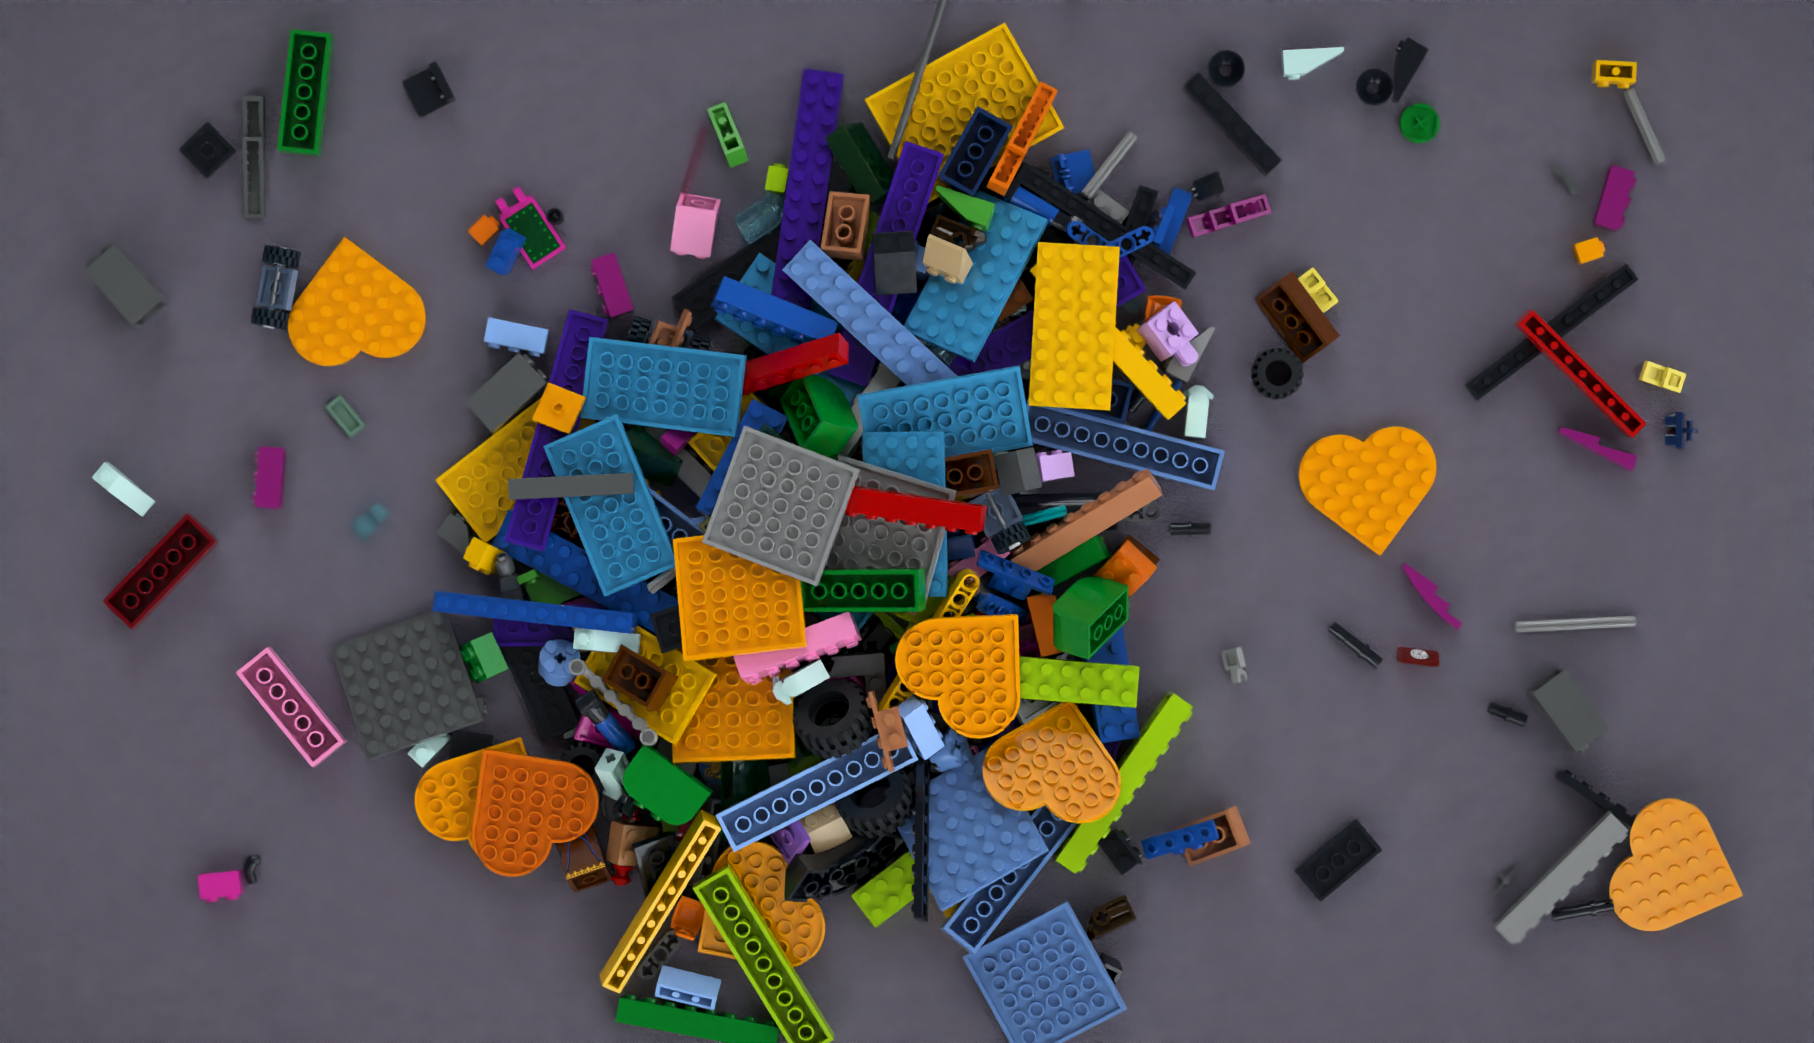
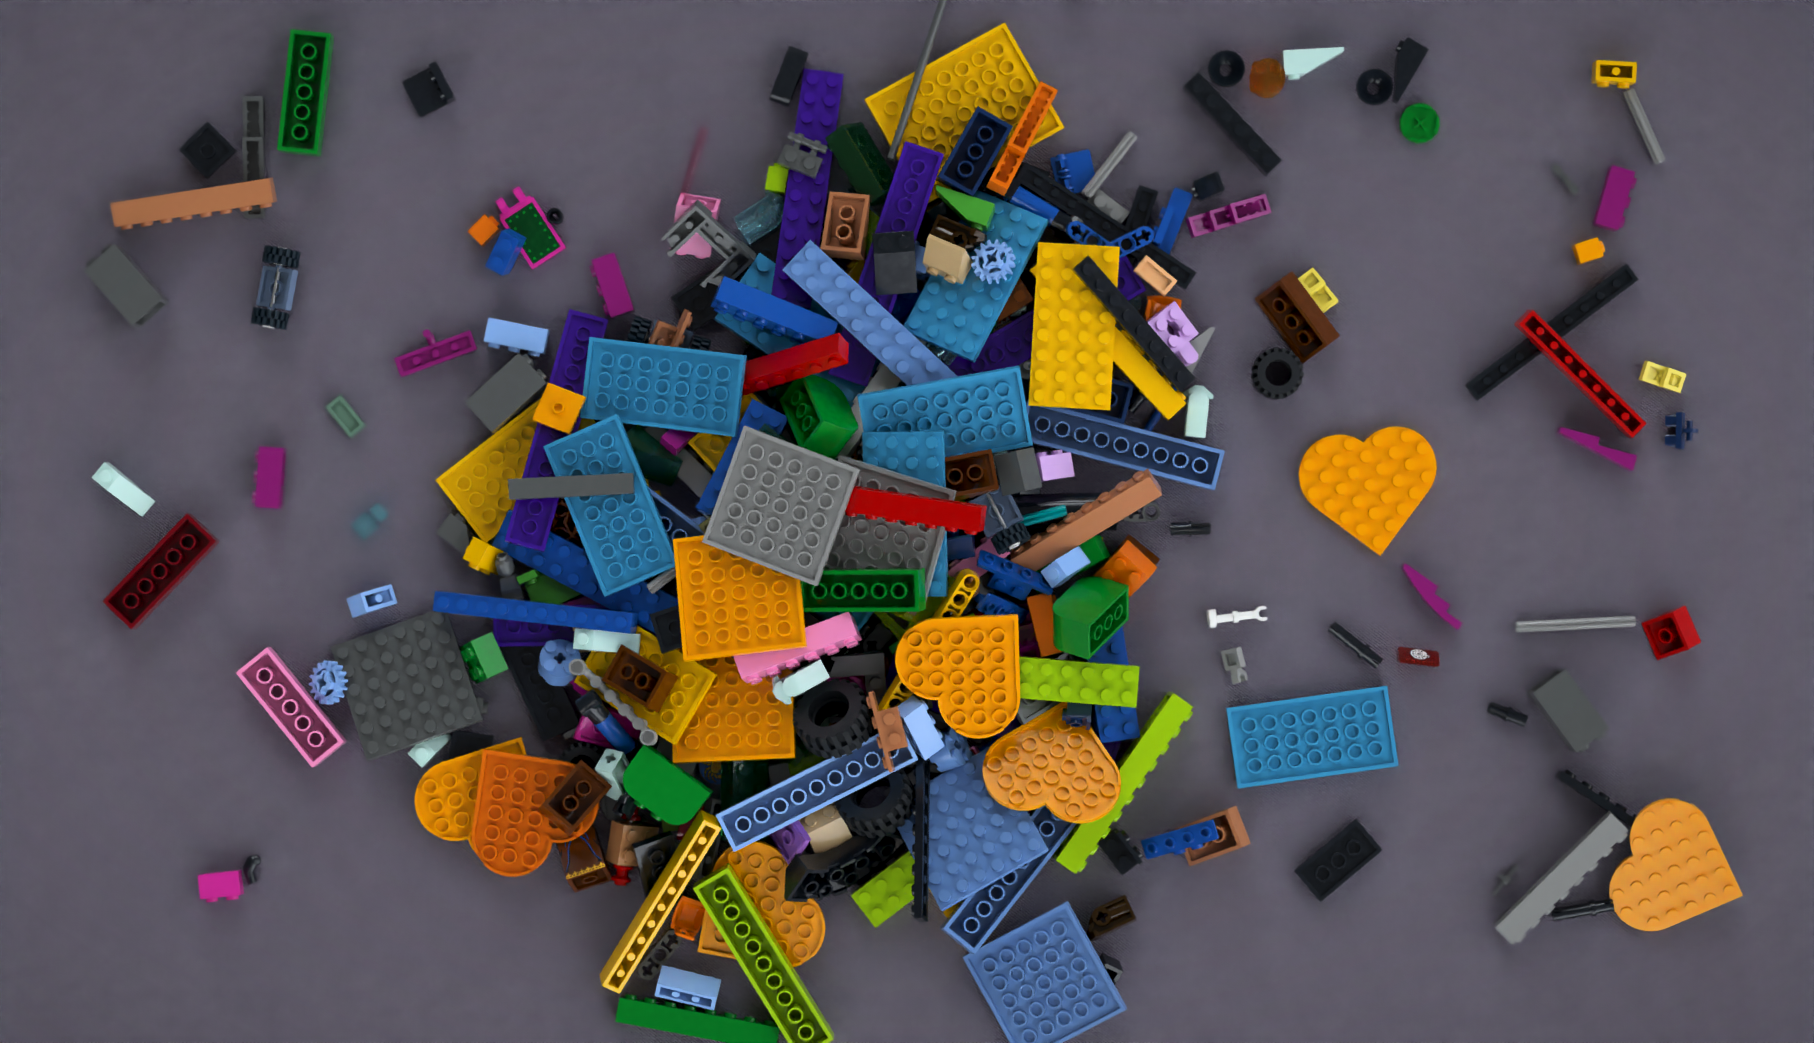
light orange plate [288,237,426,366] -> none
bright green slope [707,102,749,168] -> none
none -> nougat brick [110,177,277,230]
none -> light blue gear [309,660,348,705]
none -> light blue slope [346,584,397,618]
none -> magenta plate [394,329,478,378]
none -> reddish brown slope [538,760,612,836]
none -> dark grey wedge [661,200,757,288]
none -> black beam [769,46,809,107]
none -> dark grey plate [777,131,828,179]
none -> light blue gear [971,239,1016,284]
none -> light blue slope [1040,546,1091,588]
none -> dark blue brick [1062,702,1092,730]
none -> black plate [1072,255,1195,392]
none -> light nougat tile [1133,255,1177,297]
none -> white piece [1206,606,1268,628]
none -> dark azure plate [1226,686,1399,789]
none -> clear orange dish [1249,58,1286,98]
none -> red slope [1641,605,1701,660]

